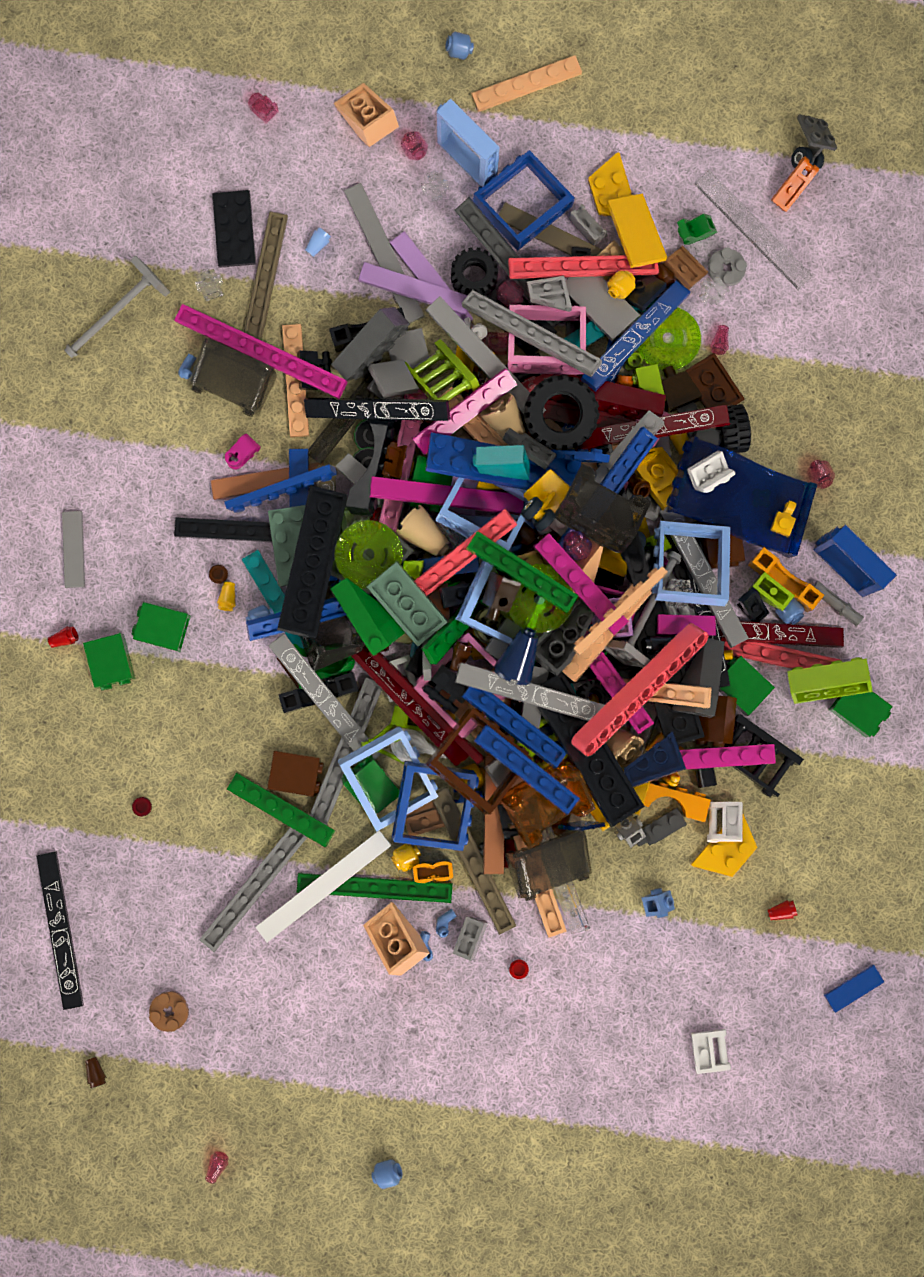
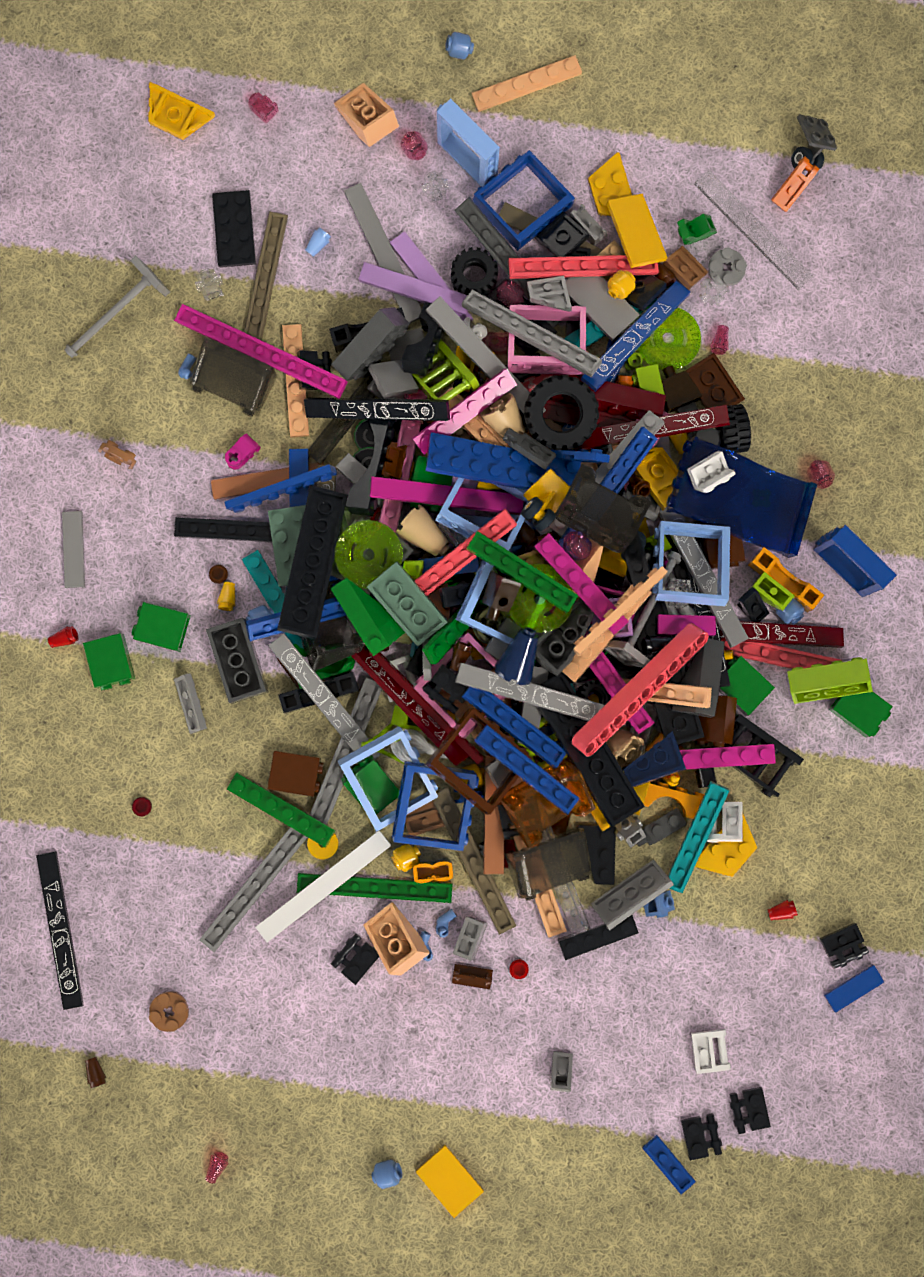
teal slope [473,445,530,480] -> none
clear blue piece [558,820,605,831] -> none
yellow plate [770,500,797,537] -> none
light grey pin [814,581,864,626] -> none
none -> medium nougat plate [98,440,136,469]
none -> yellow wing [148,81,215,140]
none -> light grey plate [174,673,207,734]
none -> dark grey brick [206,617,269,704]
none -> yellow piece [307,833,339,859]
none -> black plate [330,933,380,985]
none -> black arch [401,302,444,376]
none -> yellow tile [416,1144,484,1218]
none -> reddish brown hinge [452,964,493,990]
none -> black plate [536,211,589,257]
none -> light grey slope [549,1051,573,1092]
none -> black arch [557,915,639,960]
none -> black wing [577,825,616,885]
none -> light grey tile [591,860,674,930]
none -> blue tile [642,1135,696,1195]
none -> teal plate [668,781,730,893]
none -> black plate [681,1113,722,1161]
none -> black plate [729,1087,771,1134]
none -> black plate [819,923,869,969]

